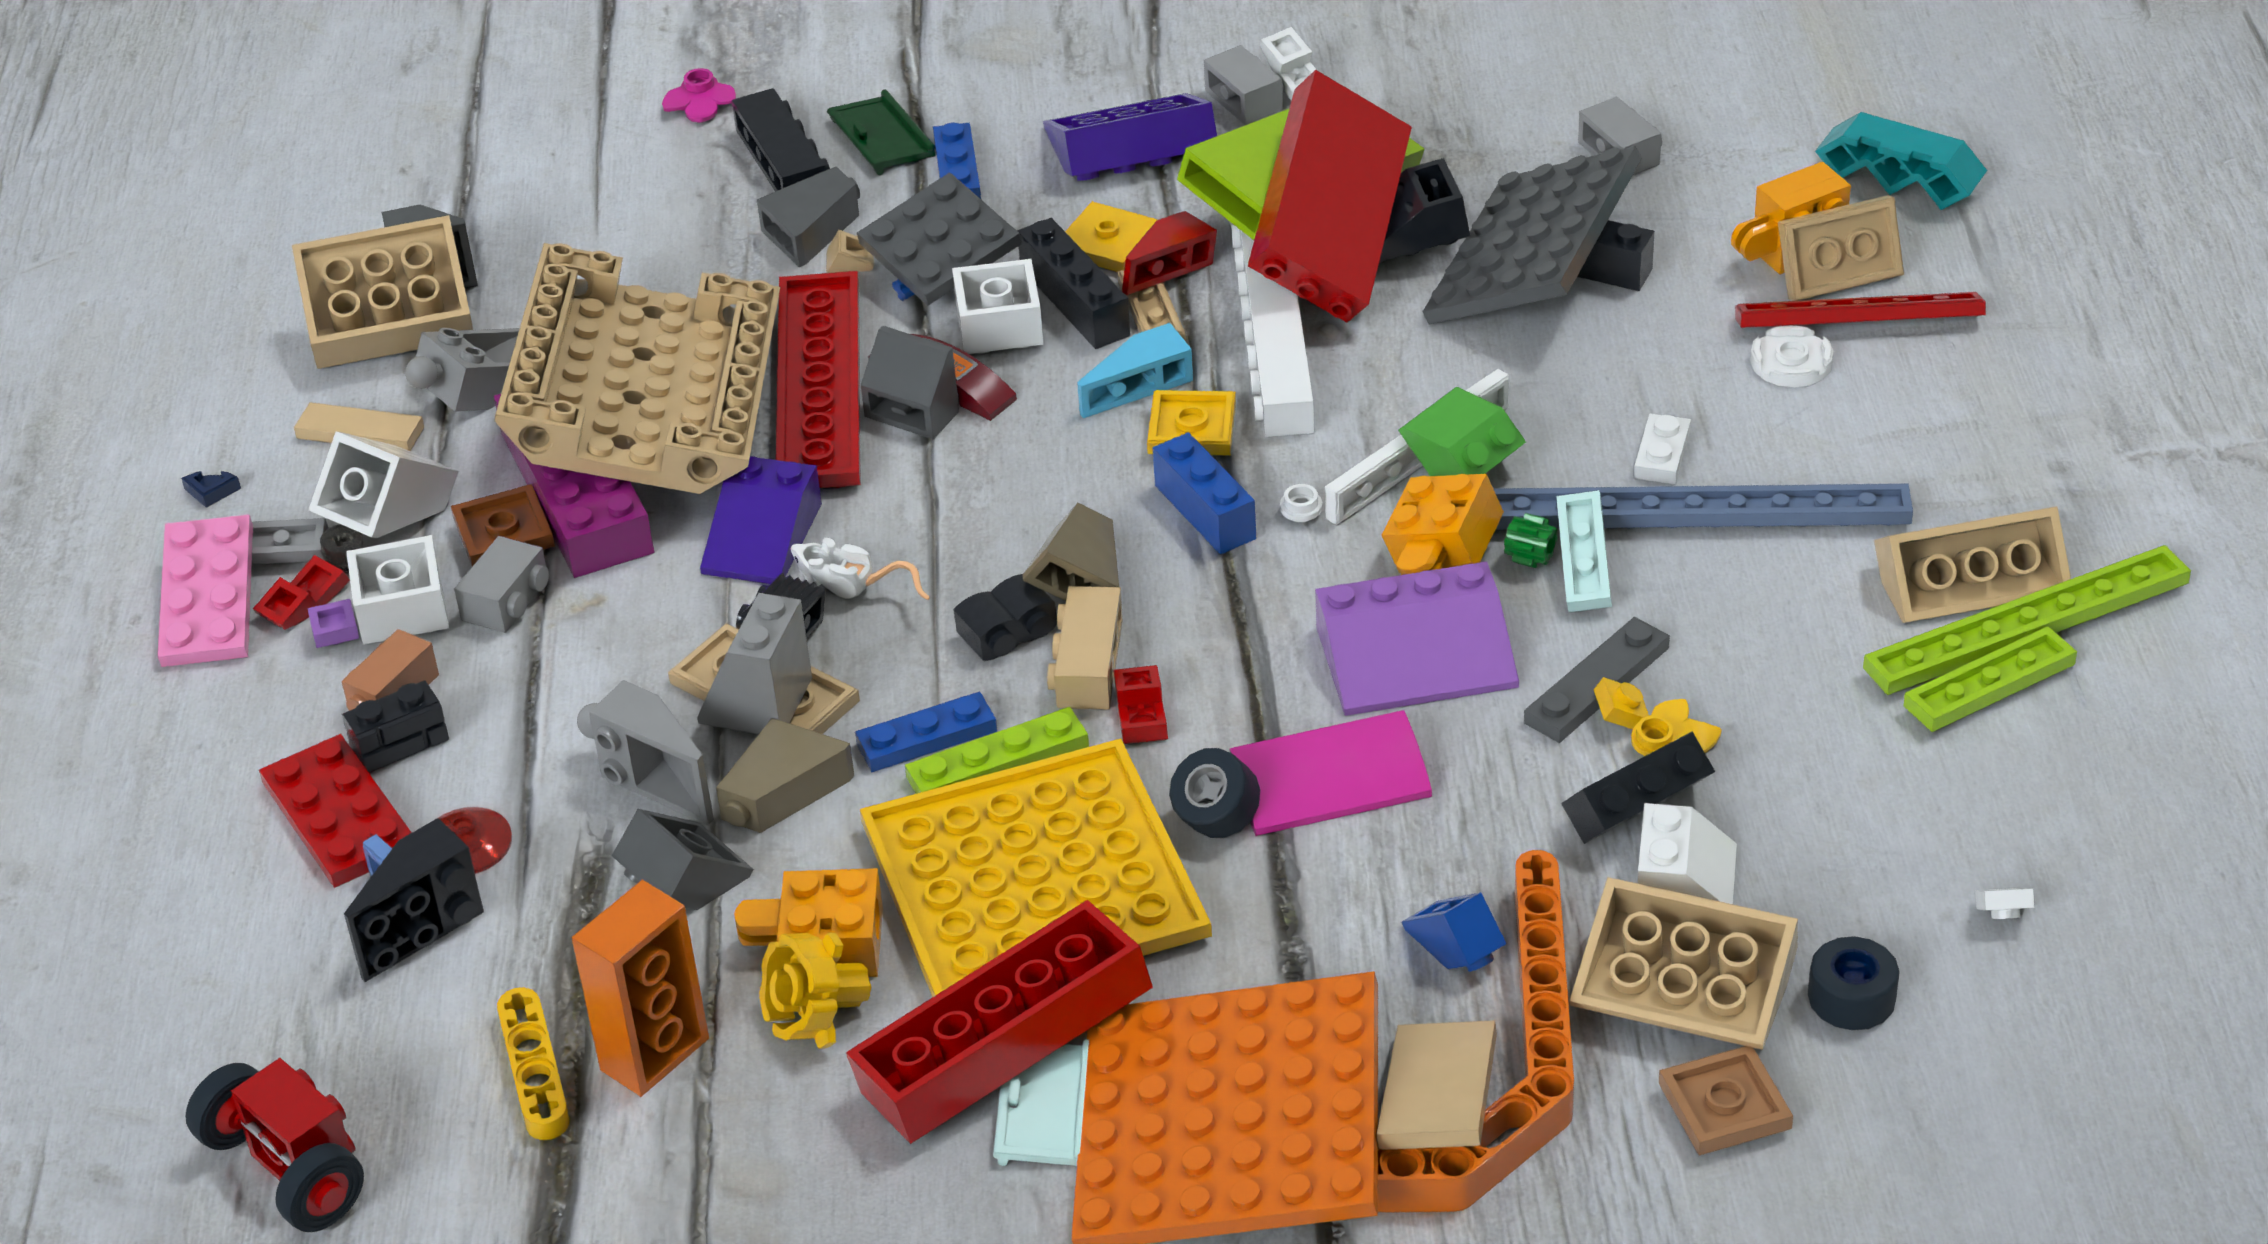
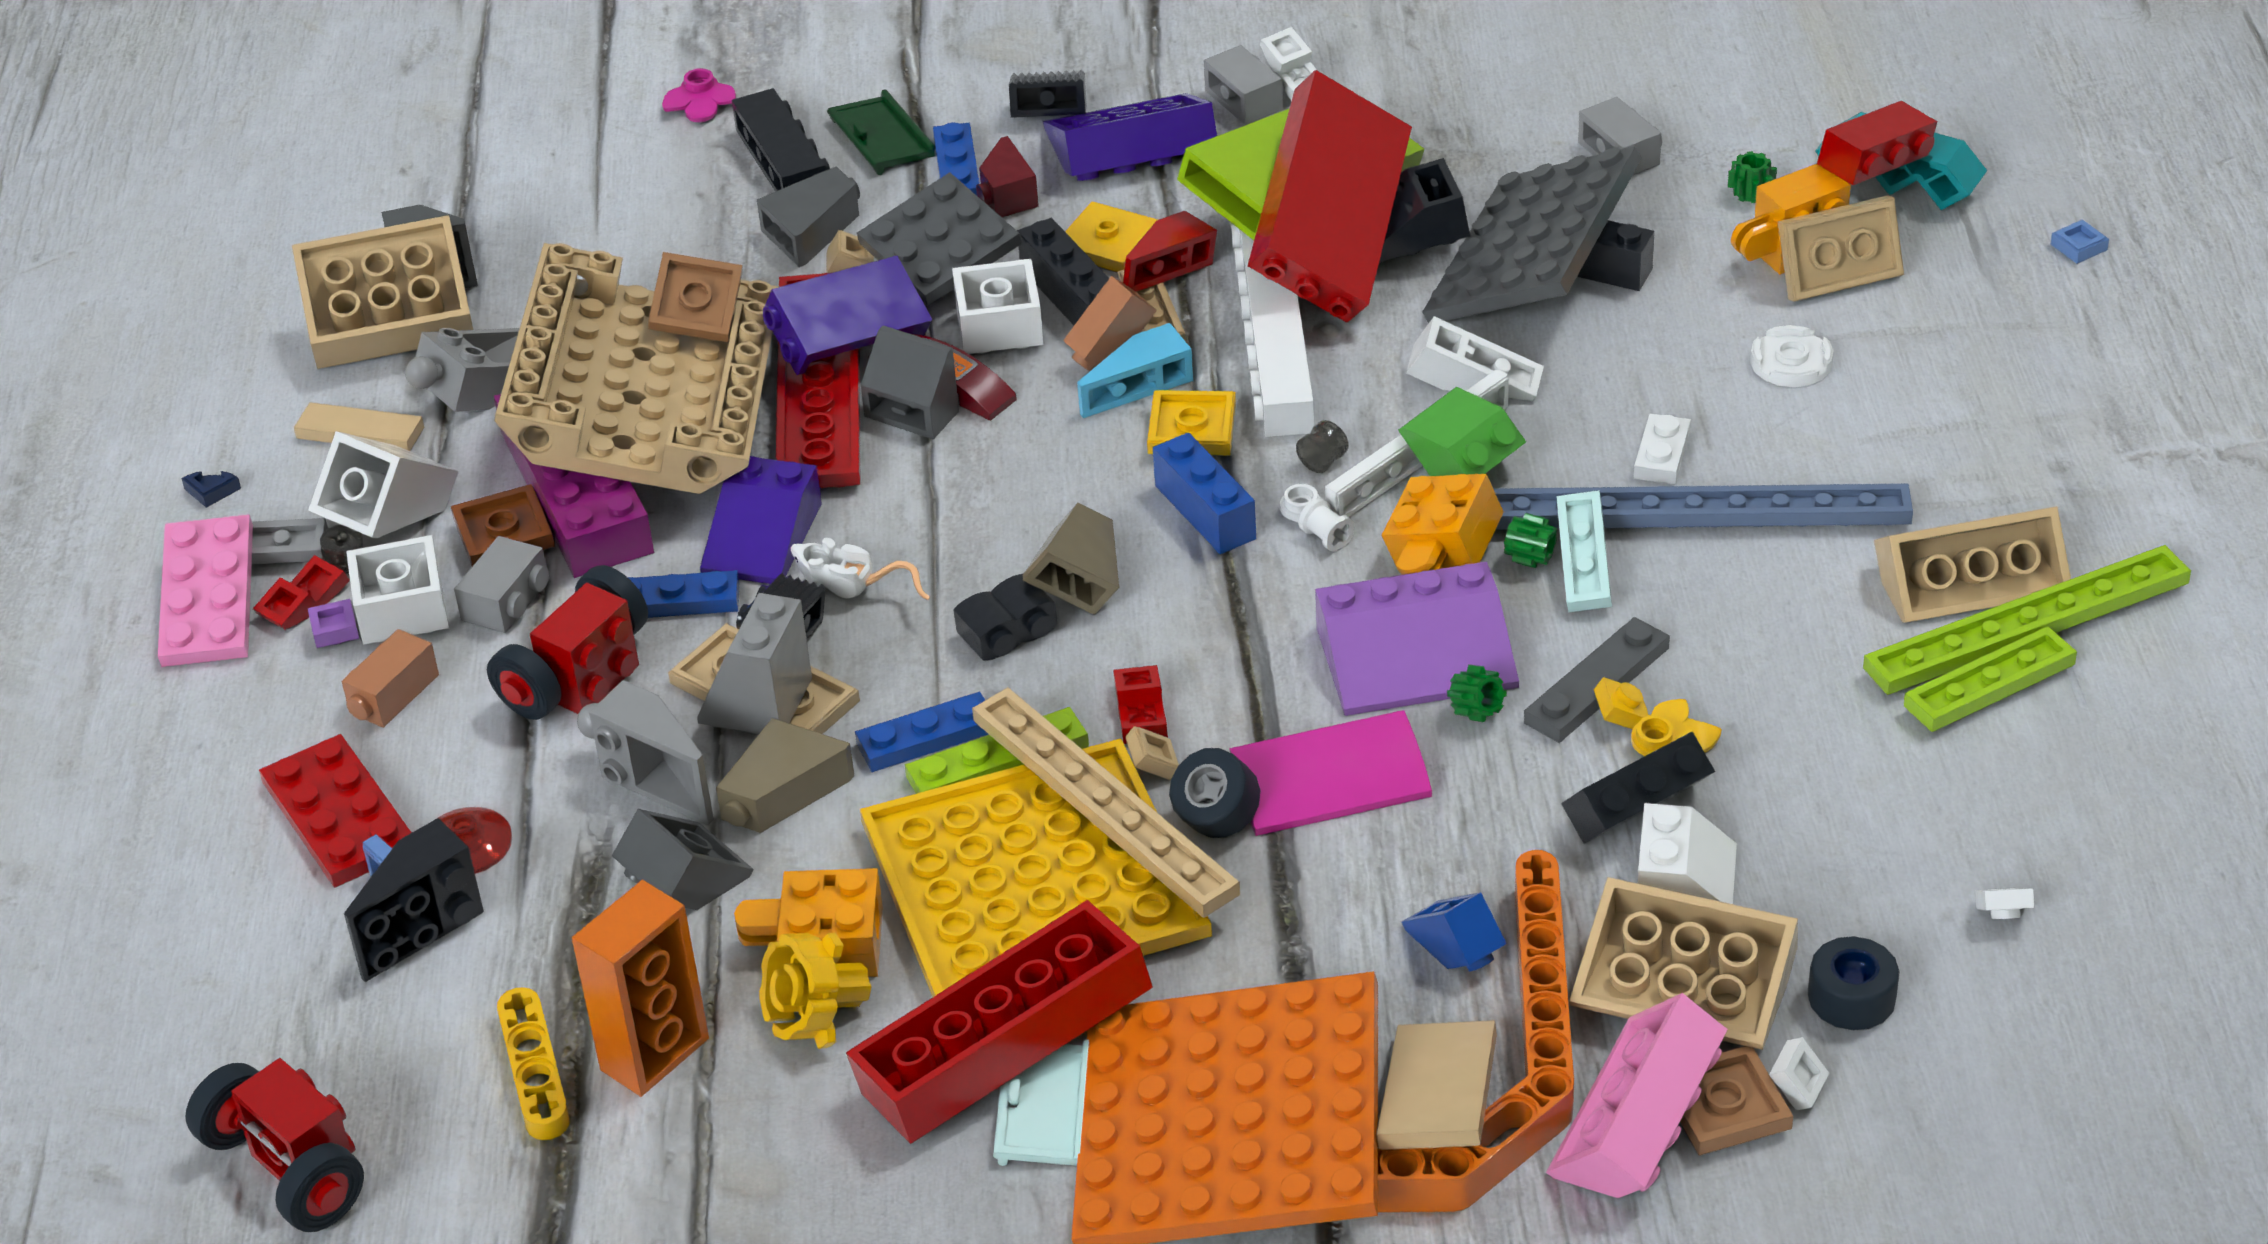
black brick [342,680,449,773] -> none
tan brick [1047,586,1123,710] -> none
red tile [1735,292,1986,328] -> none
none -> red brick [487,565,648,720]
none -> blue plate [628,570,739,618]
none -> medium nougat plate [648,252,743,342]
none -> dark purple panel [763,256,933,375]
none -> tan plate [972,687,1240,918]
none -> dark red slope [976,136,1039,217]
none -> black brick [1009,70,1086,118]
none -> nougat brick [1063,276,1157,371]
none -> tan tile [1125,726,1179,780]
none -> clear smoke wheel [1296,420,1349,473]
none -> white bush [1298,498,1355,552]
none -> white slope [1406,316,1544,401]
none -> green gear [1447,664,1507,722]
none -> bright pink slope [1546,993,1728,1198]
none -> green gear [1727,151,1777,203]
none -> white plate [1769,1037,1829,1111]
none -> red brick [1817,100,1938,185]
none -> medium blue tile [2050,220,2109,264]

